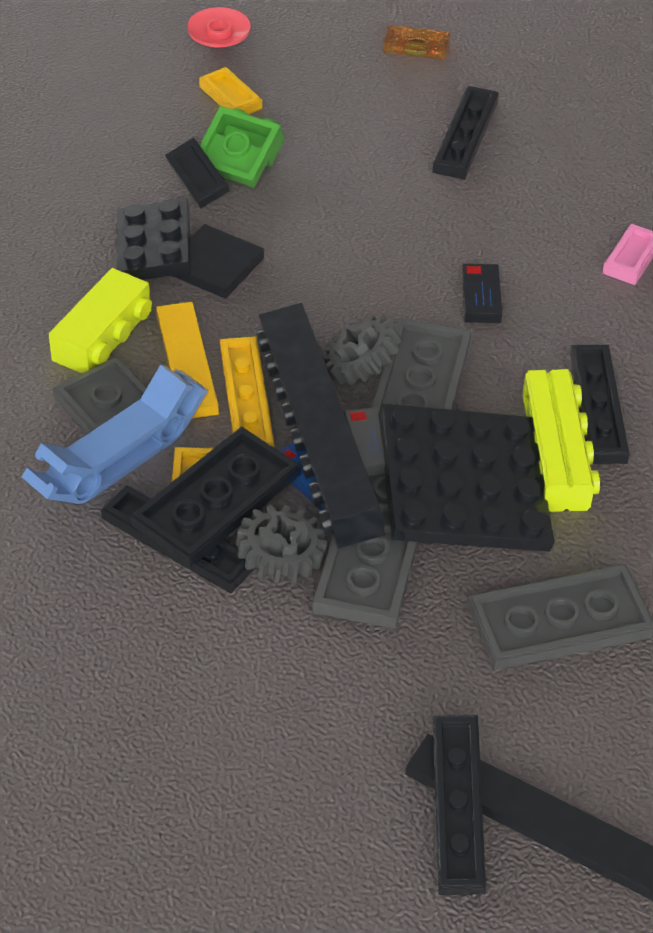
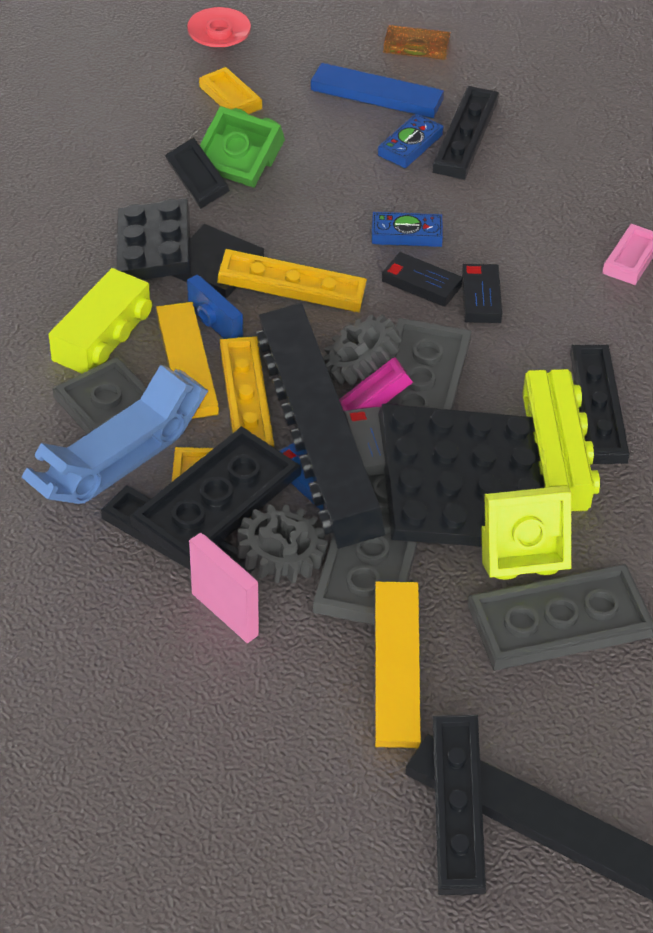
none -> blue plate [187,274,243,339]
none -> bright pink tile [189,533,259,643]
none -> yellow tile [217,249,367,313]
none -> blue tile [311,63,444,118]
none -> dark pink tile [339,357,413,411]
none -> blue tile [372,212,443,247]
none -> yellow tile [375,582,421,748]
none -> blue tile [378,114,443,168]
none -> black tile [382,252,463,307]
none -> neon yellow plate [482,486,571,580]

